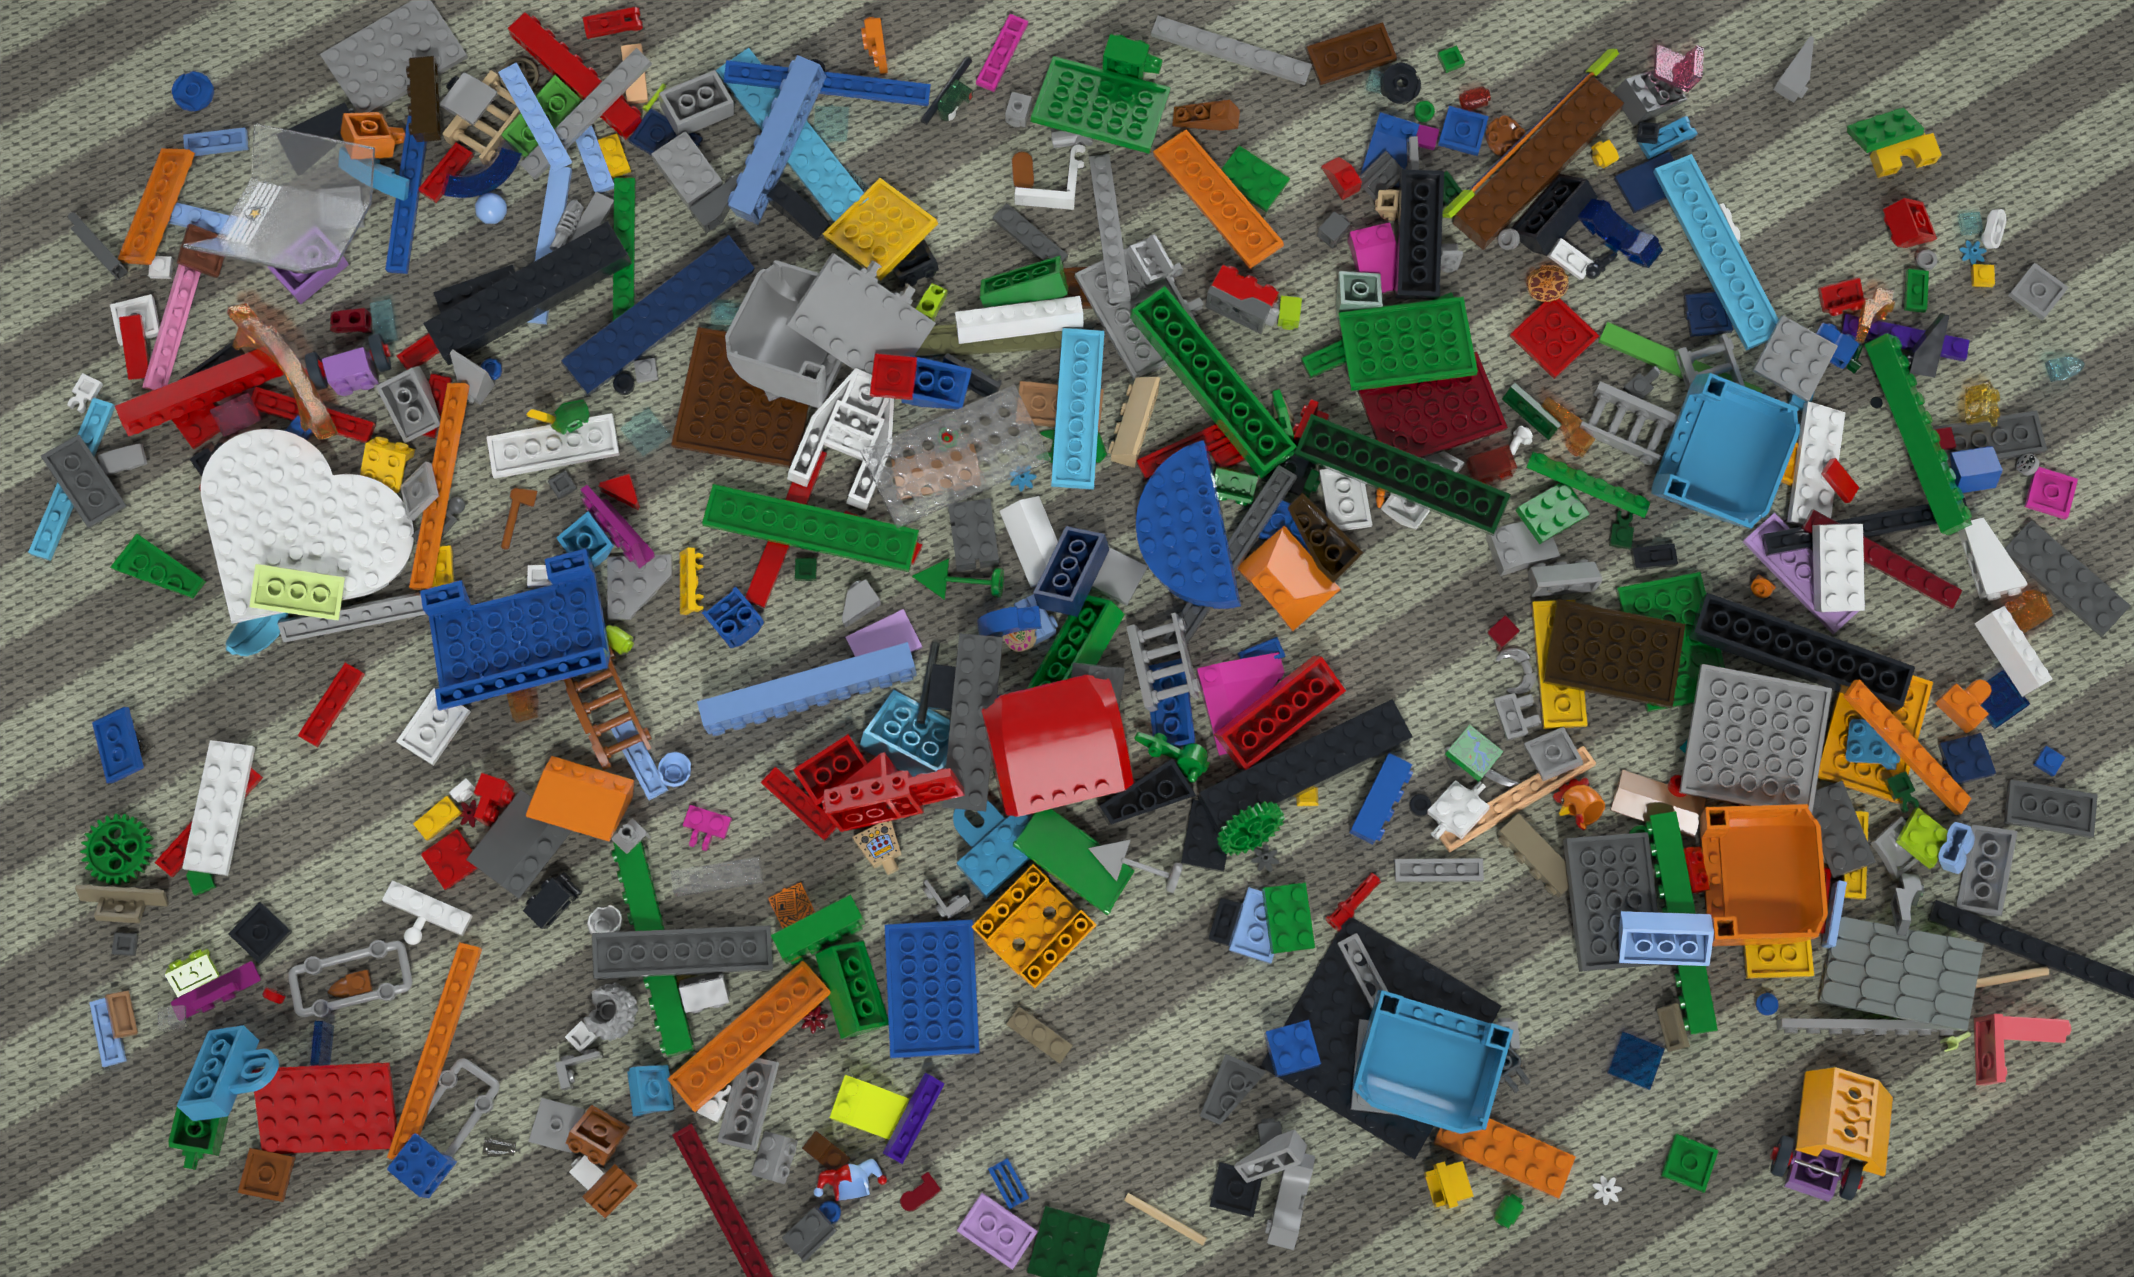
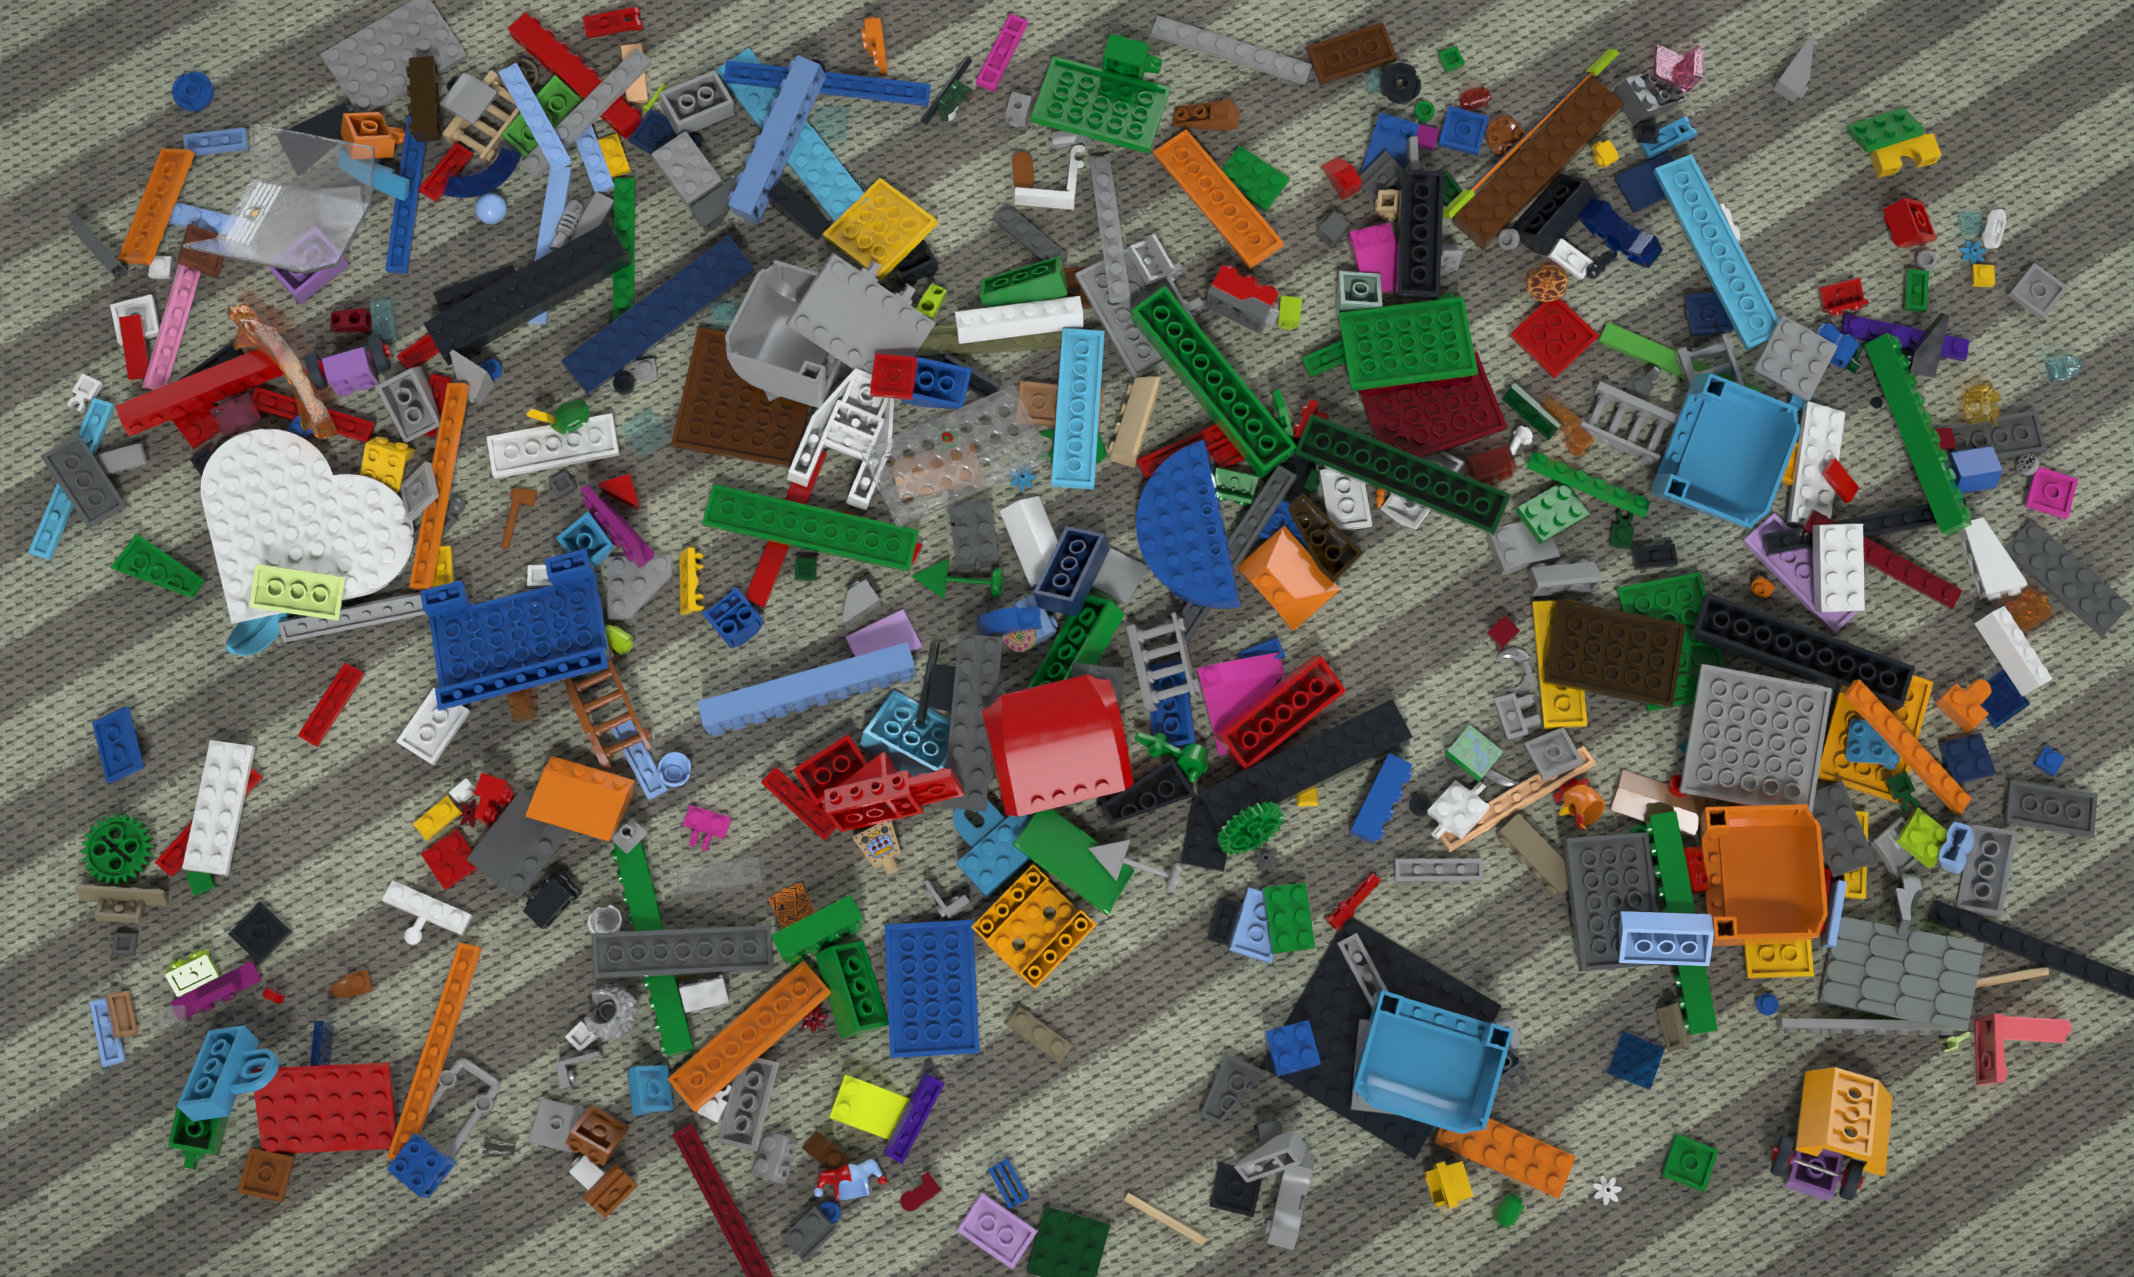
light grey bar [288,940,412,1018] -> none
clear orange slope [1855,287,1895,343] -> none

